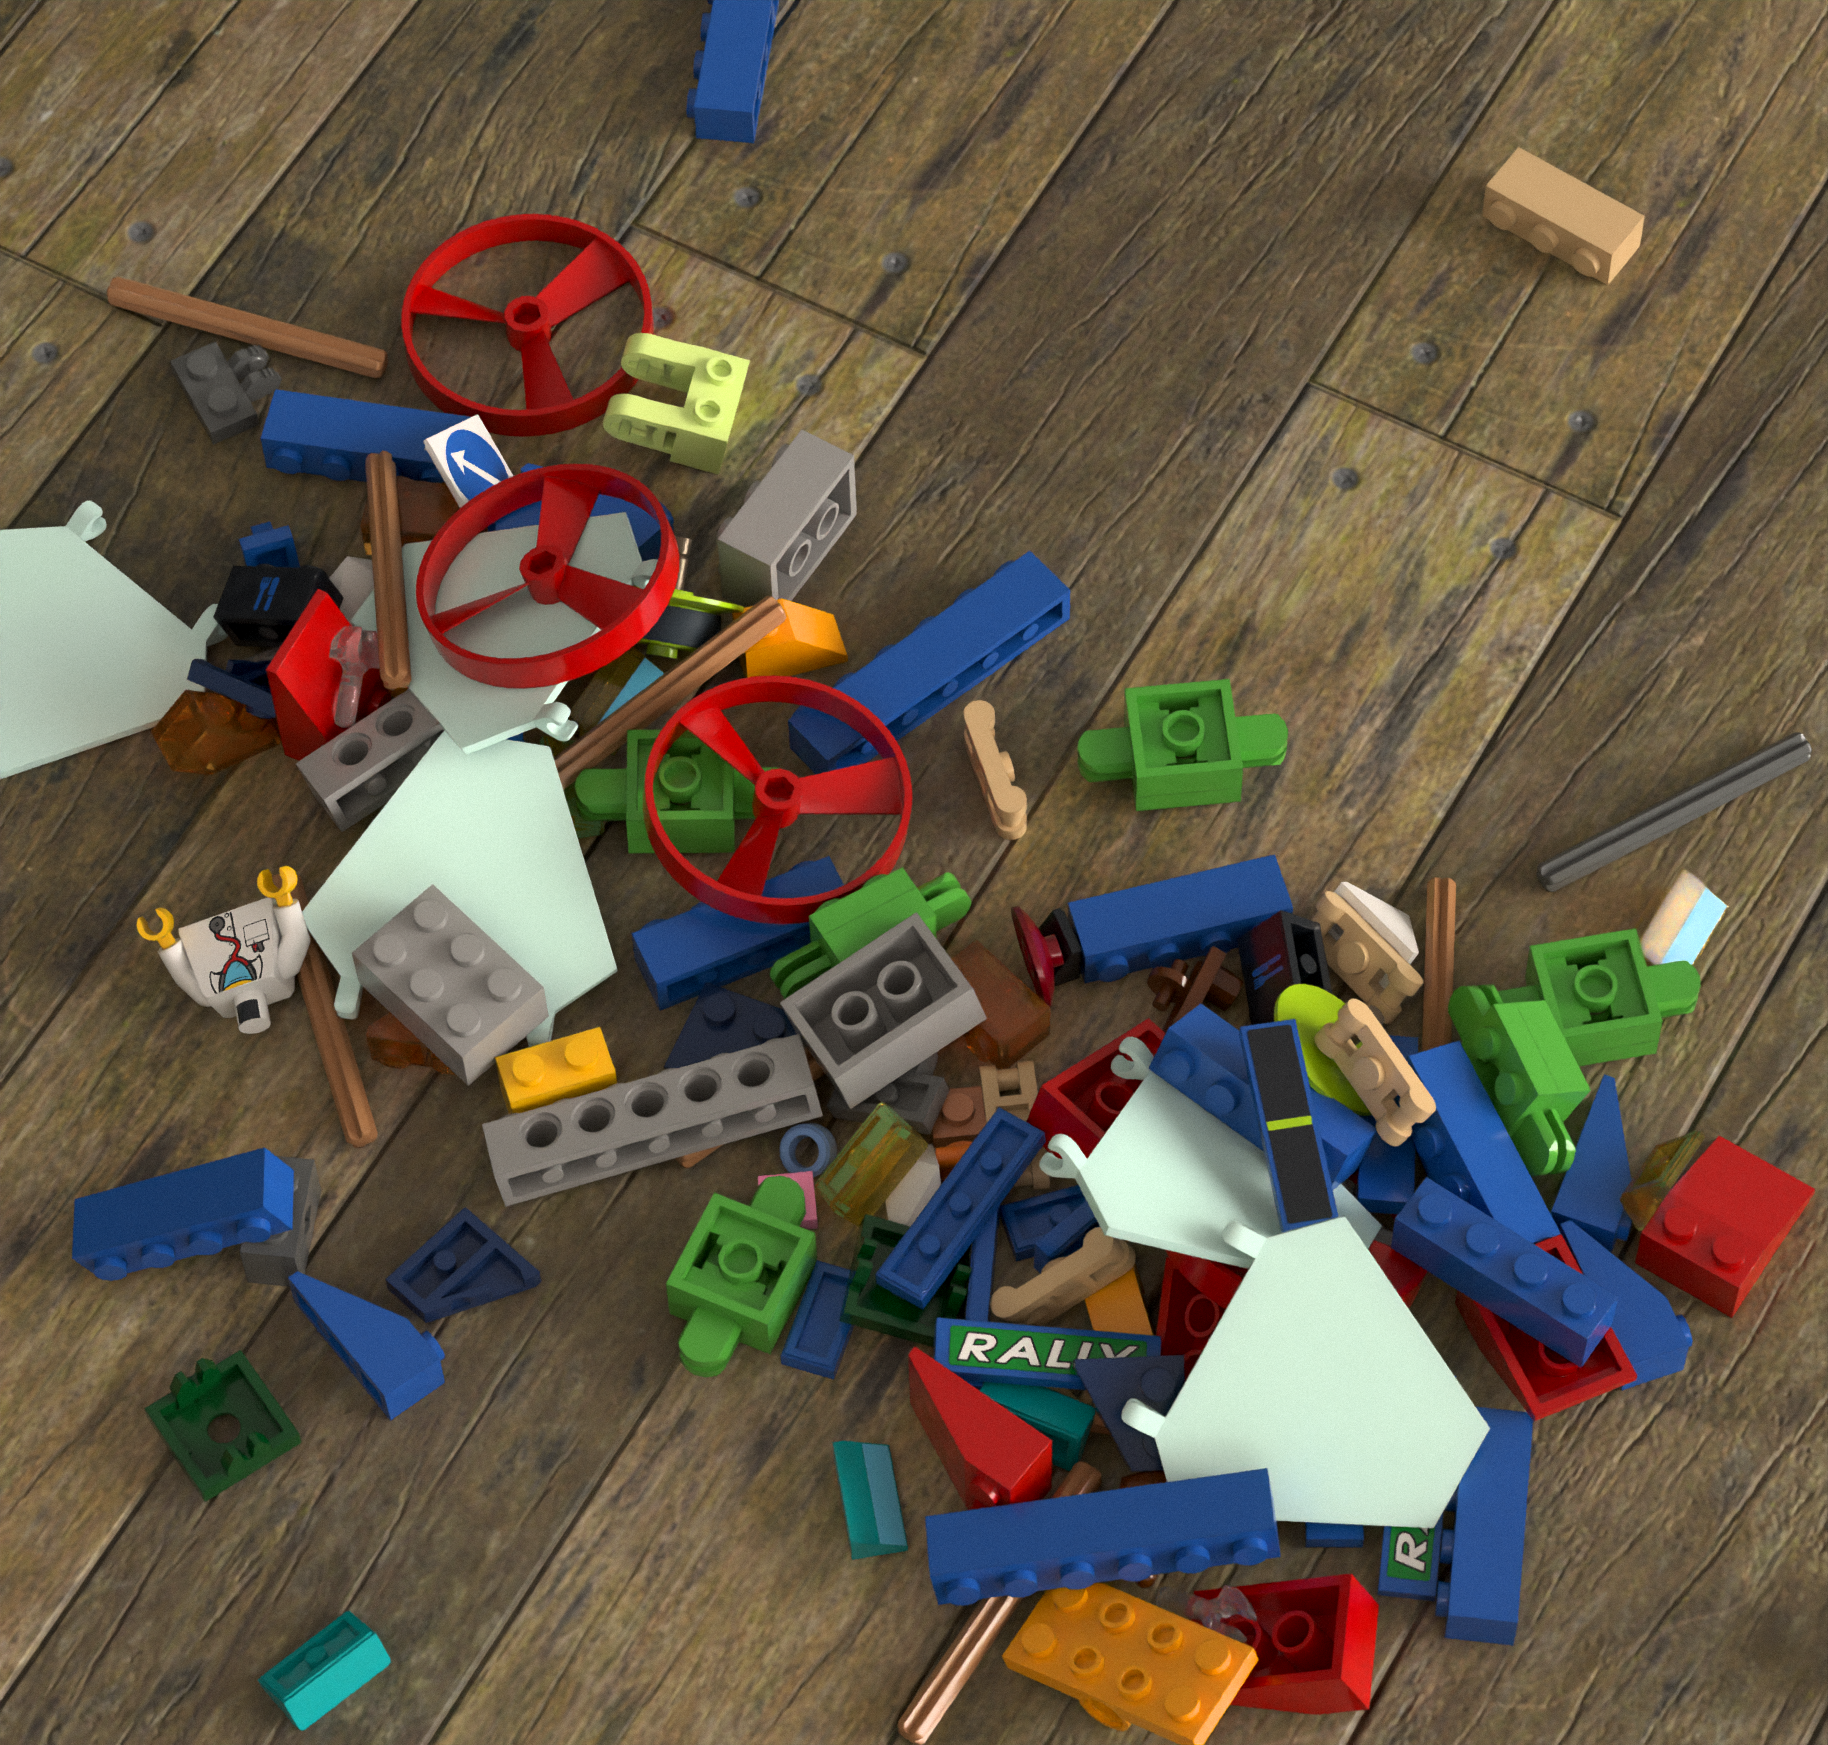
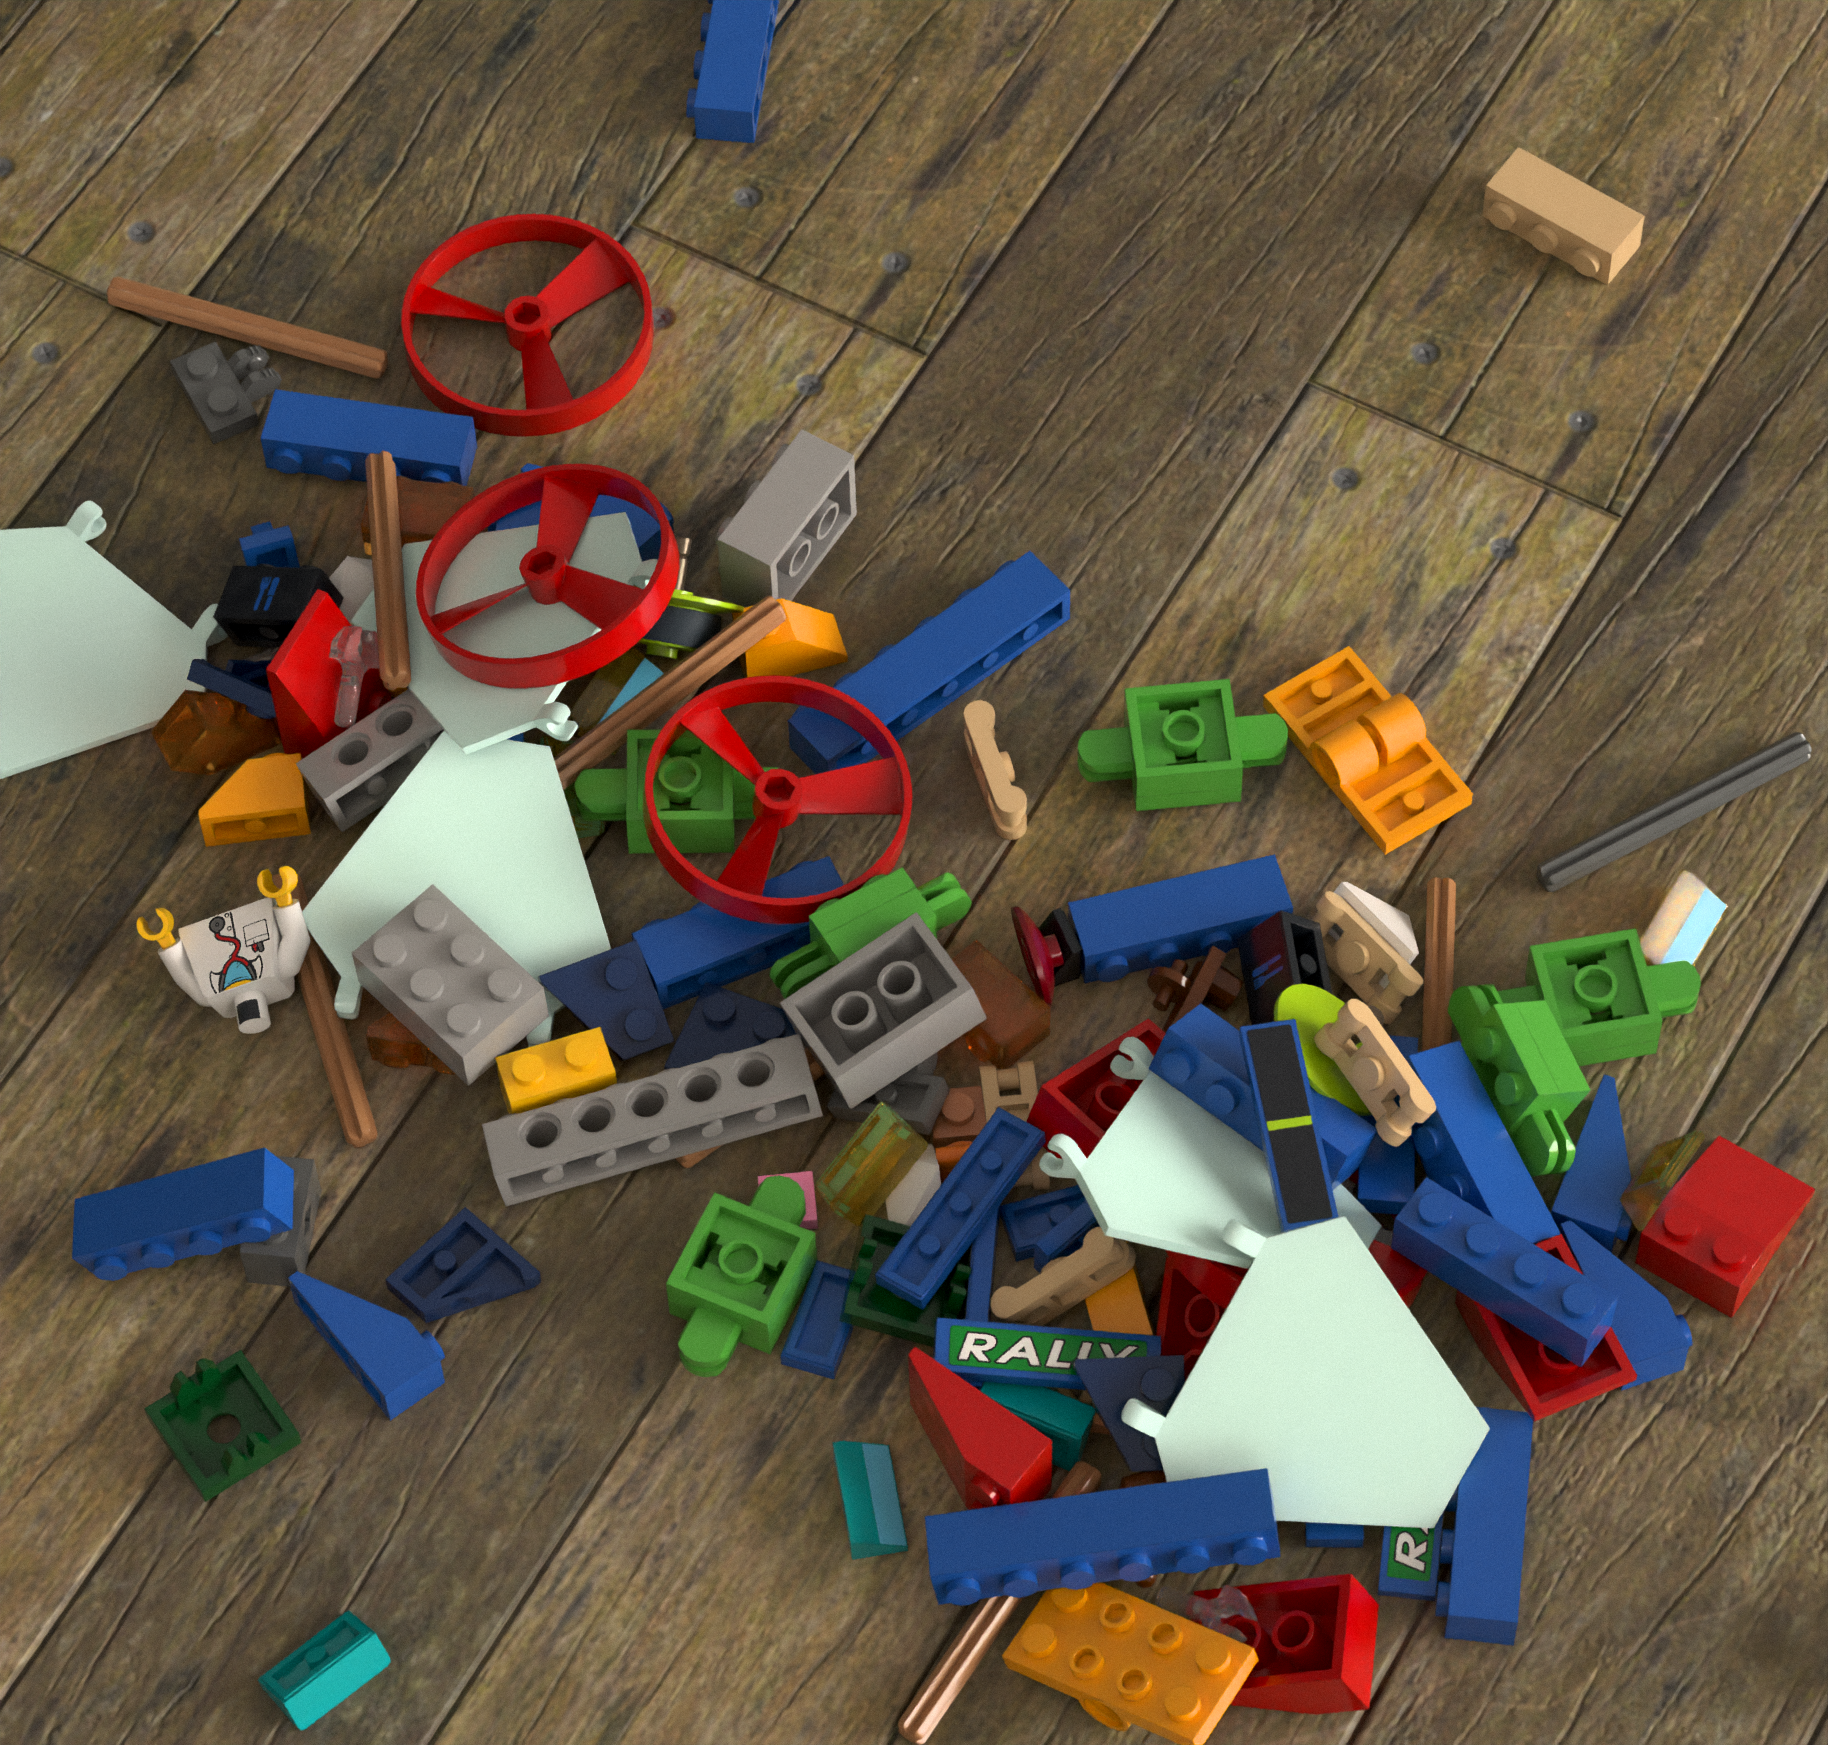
piece [423,414,513,508] -> none
yellowish green brick [603,333,750,475] -> none
medium blue piece [780,1123,837,1177] -> none
none -> light orange slope [198,753,311,847]
none -> dark blue wing [537,940,674,1061]
none -> light orange plate [1263,646,1473,855]

